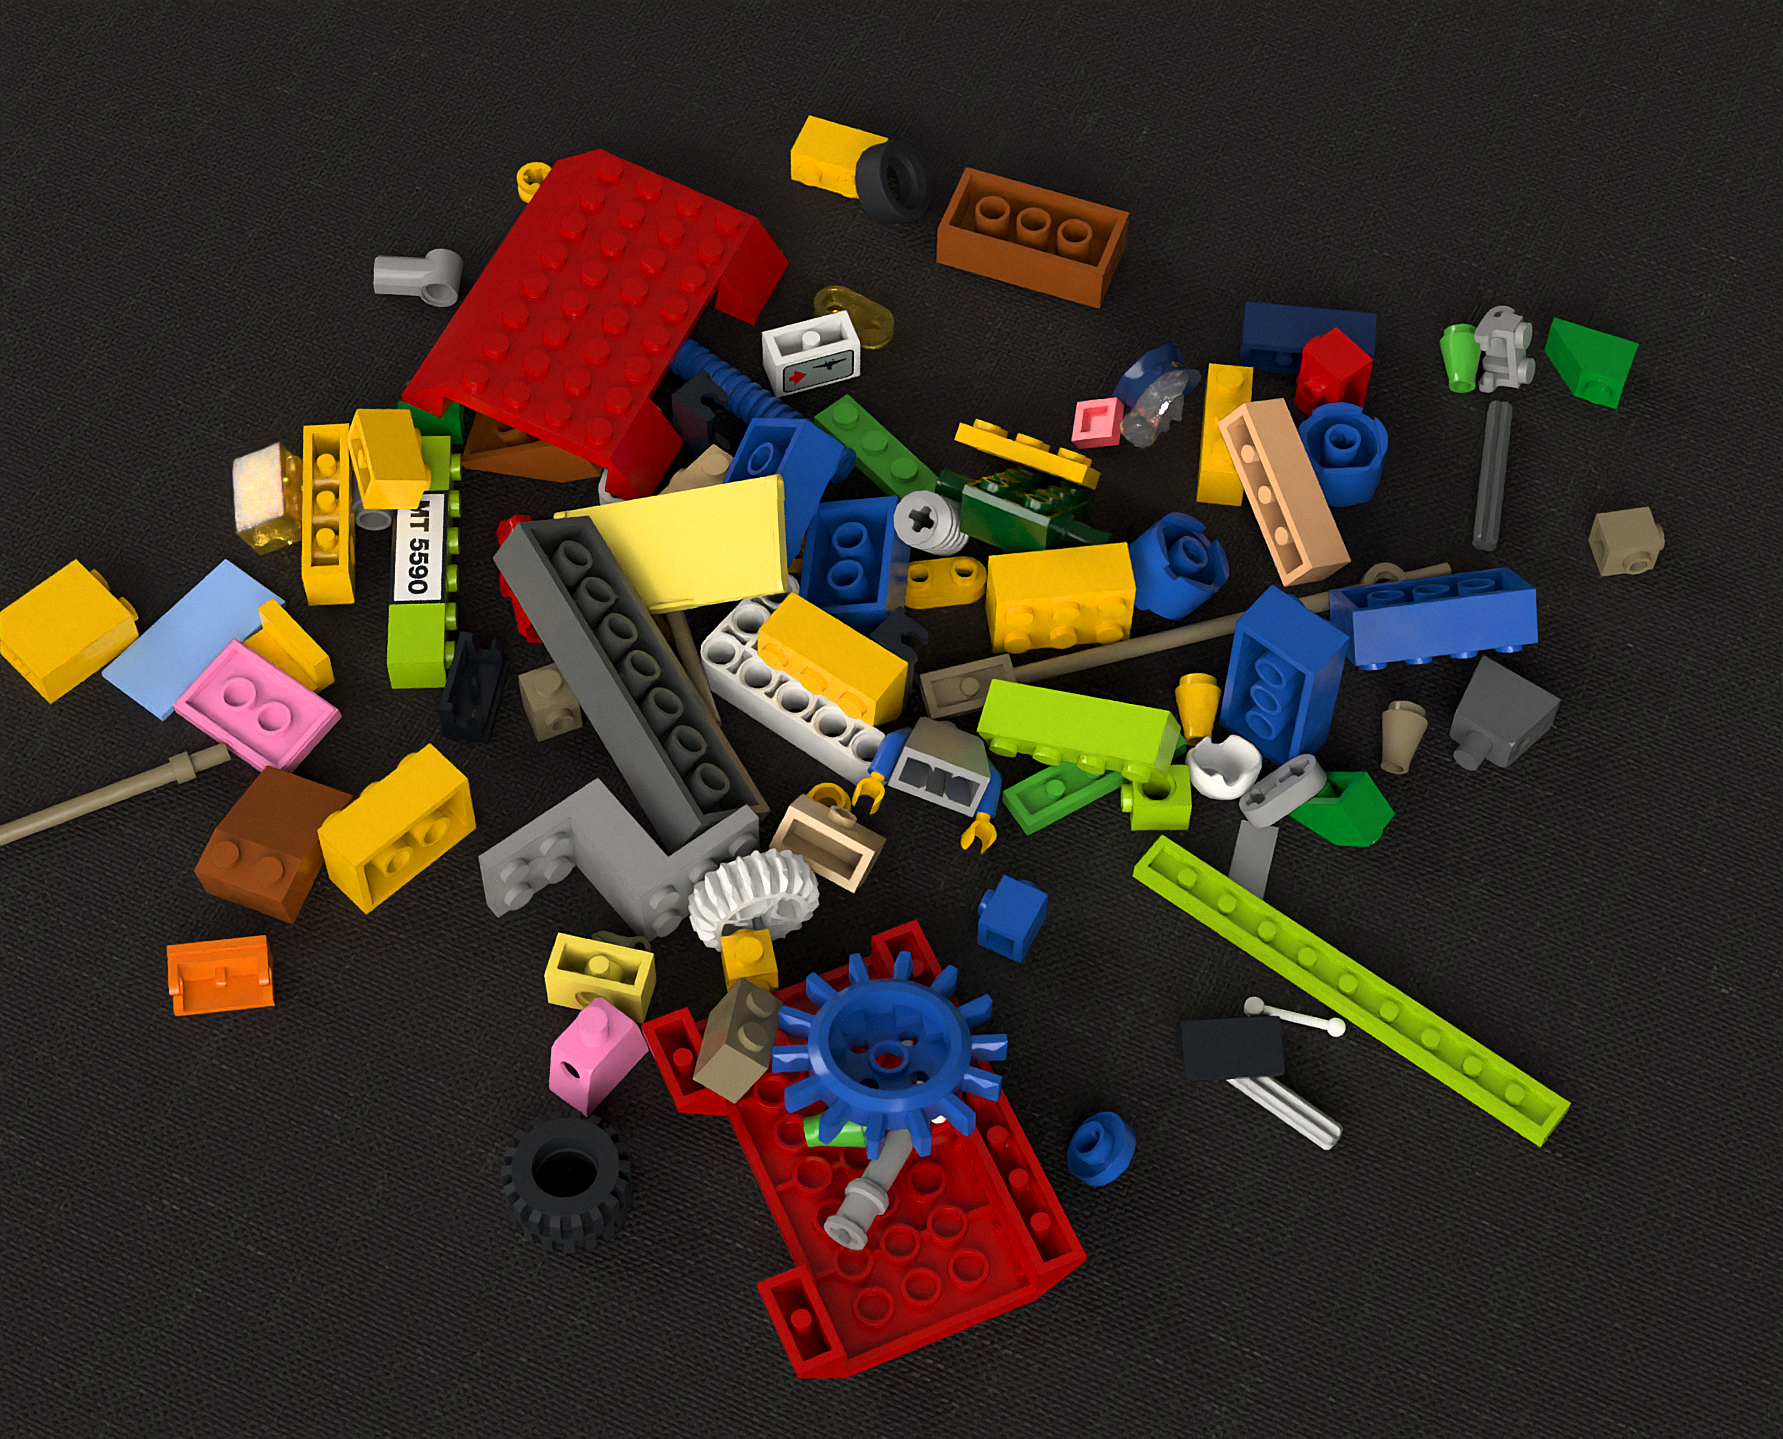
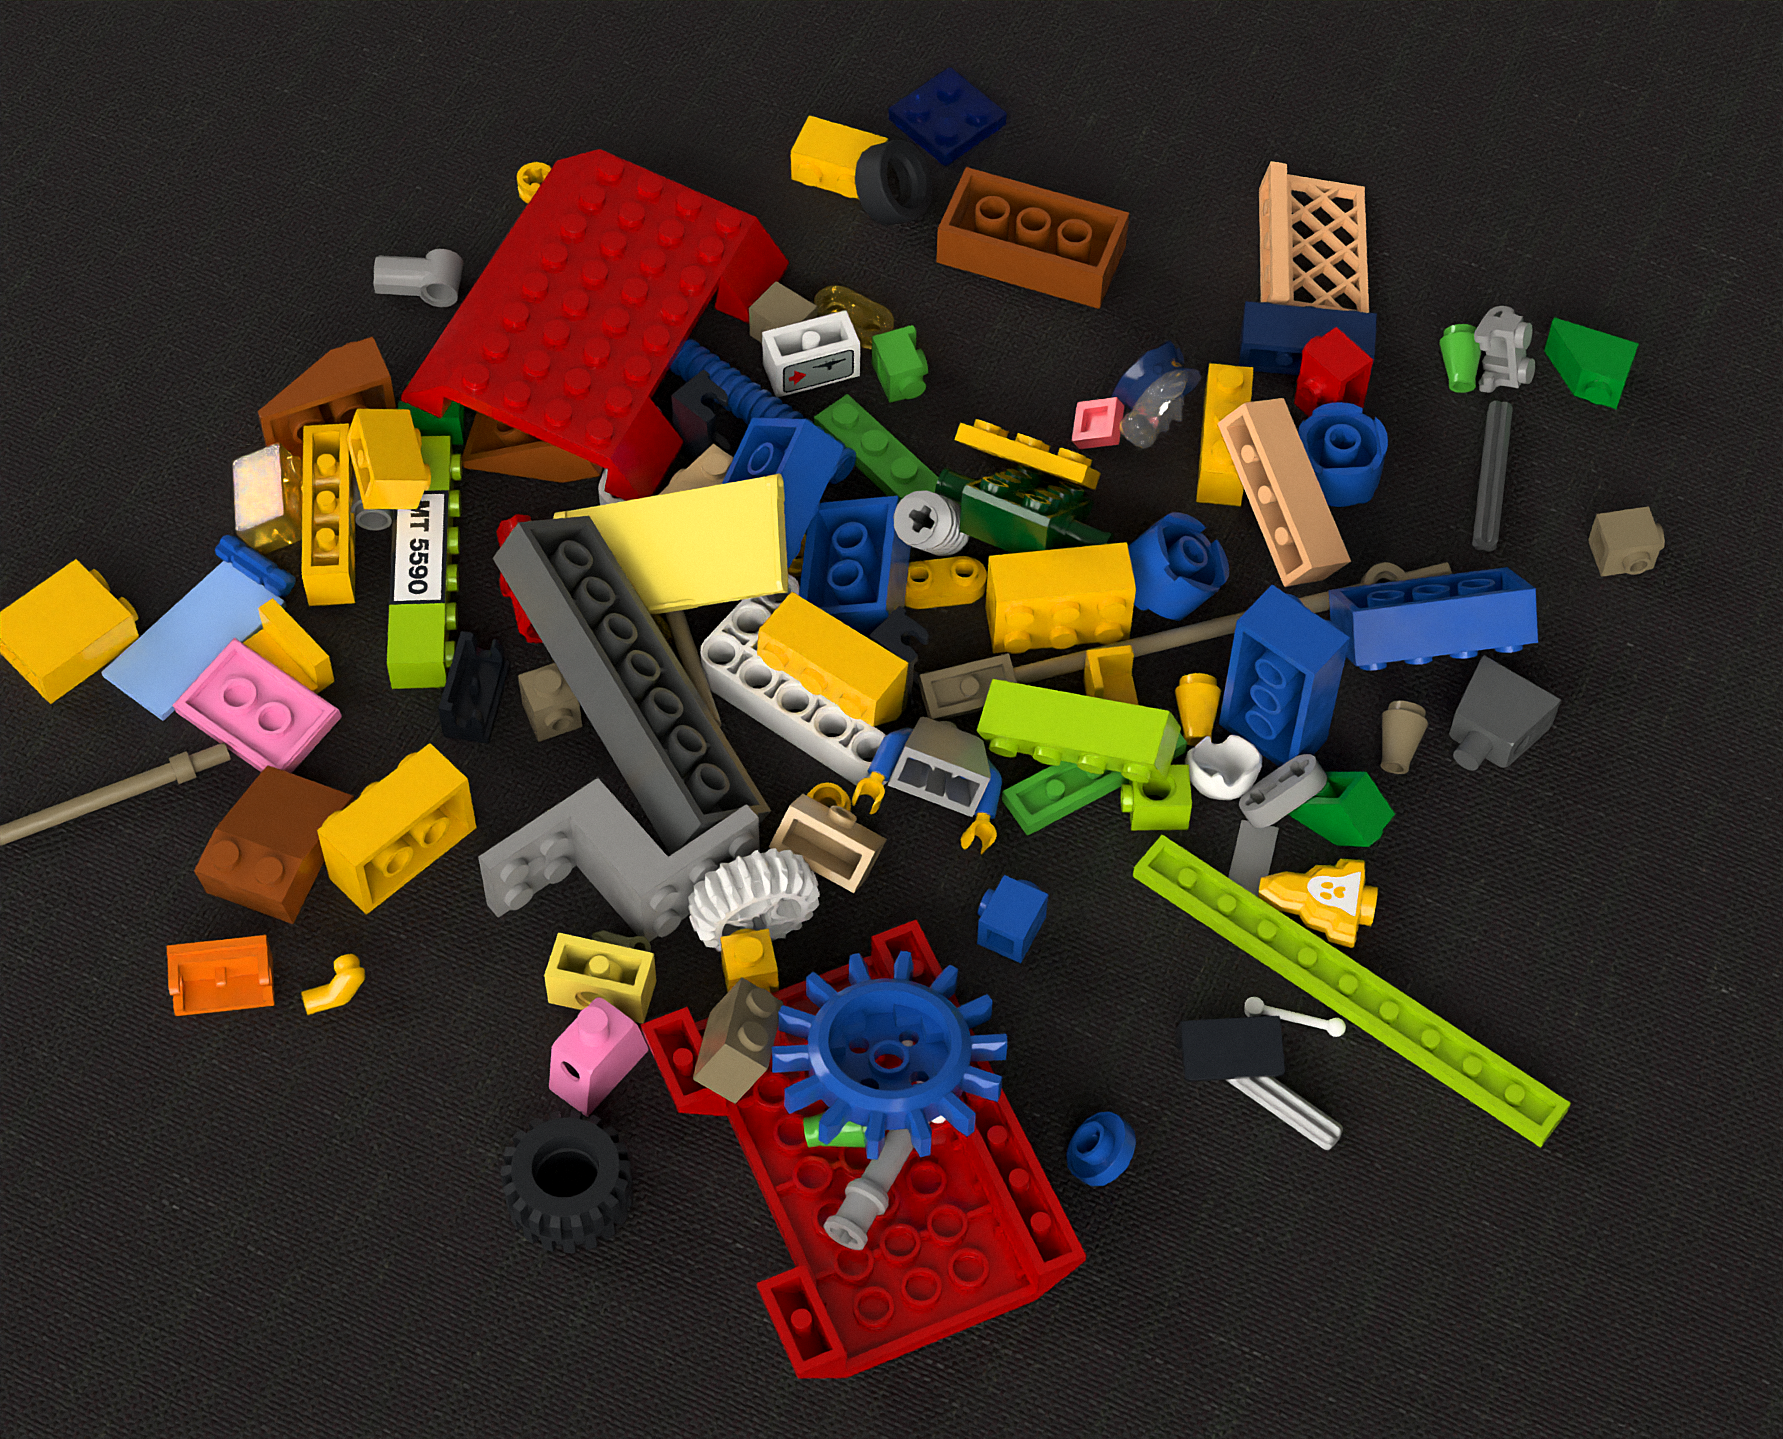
none -> blue axle [215,535,296,597]
none -> dark orange slope [258,337,396,472]
none -> yellow arm [301,954,365,1015]
none -> dark tan brick [749,281,817,344]
none -> bright green brick [872,325,928,403]
none -> clear blue plate [889,67,1007,166]
none -> yellow panel [1083,645,1138,705]
none -> yellow rock [1258,859,1378,948]
none -> light nougat fence [1259,161,1369,313]

